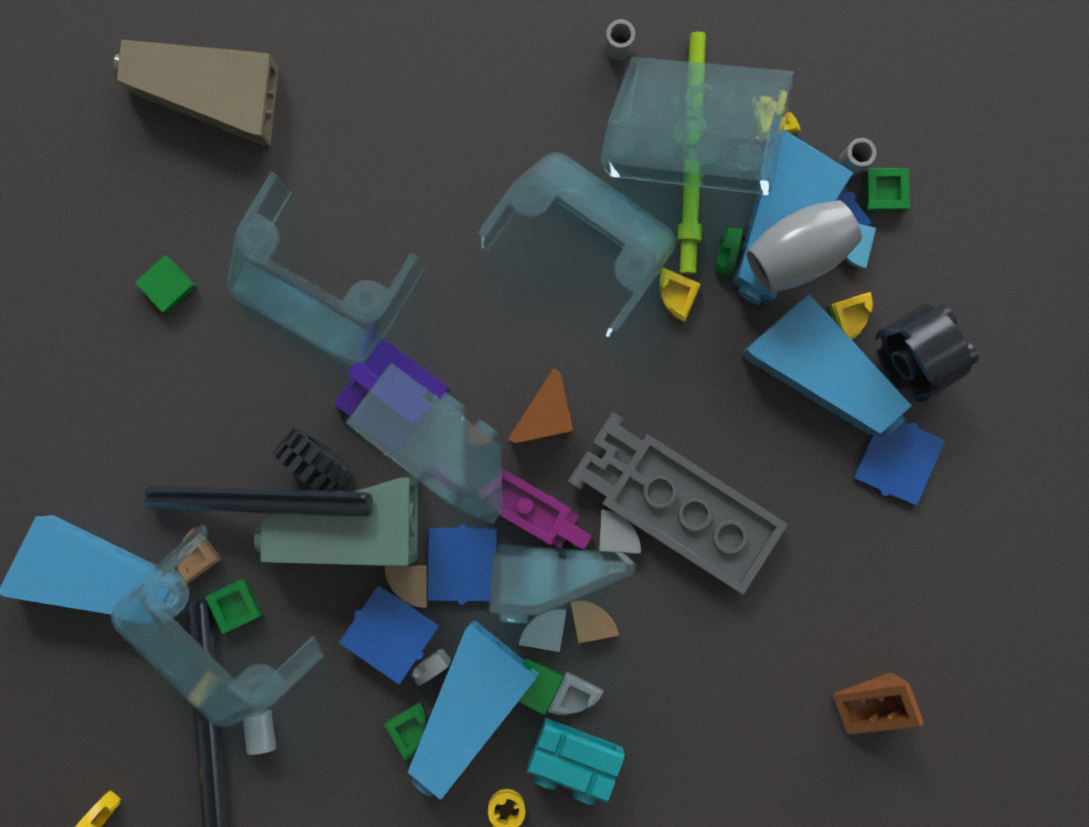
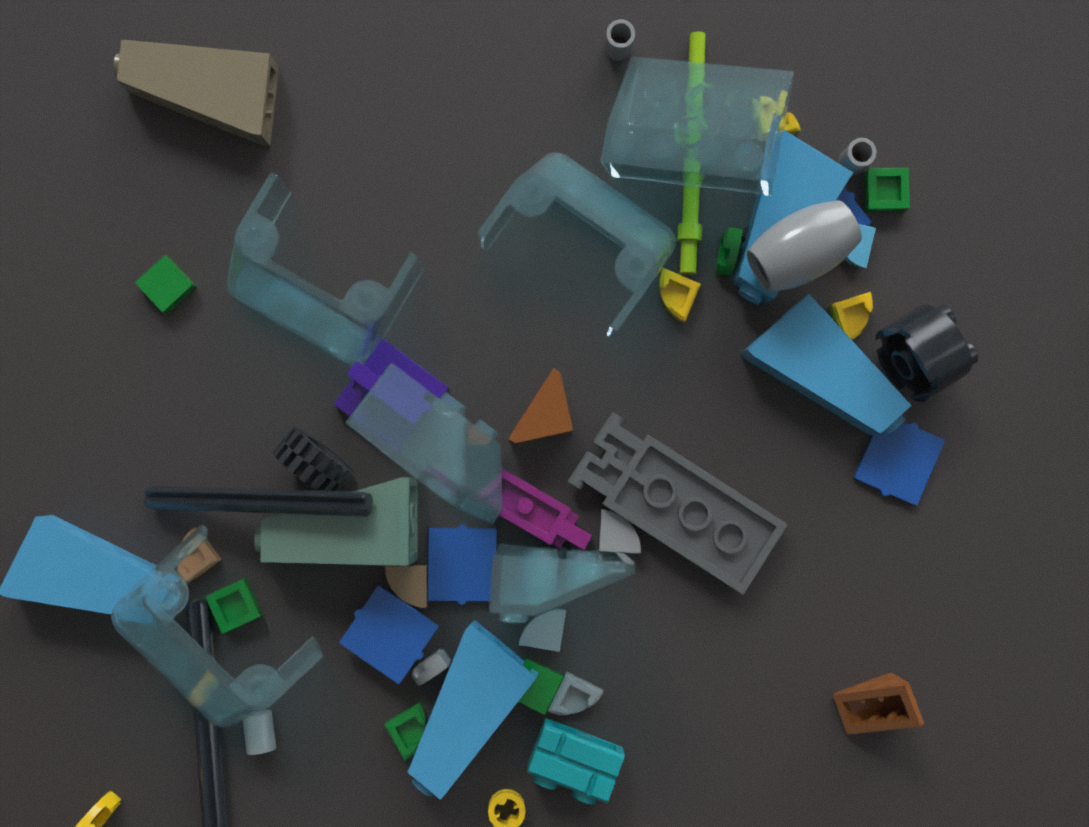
medium nougat tile [570,600,619,644] -> none

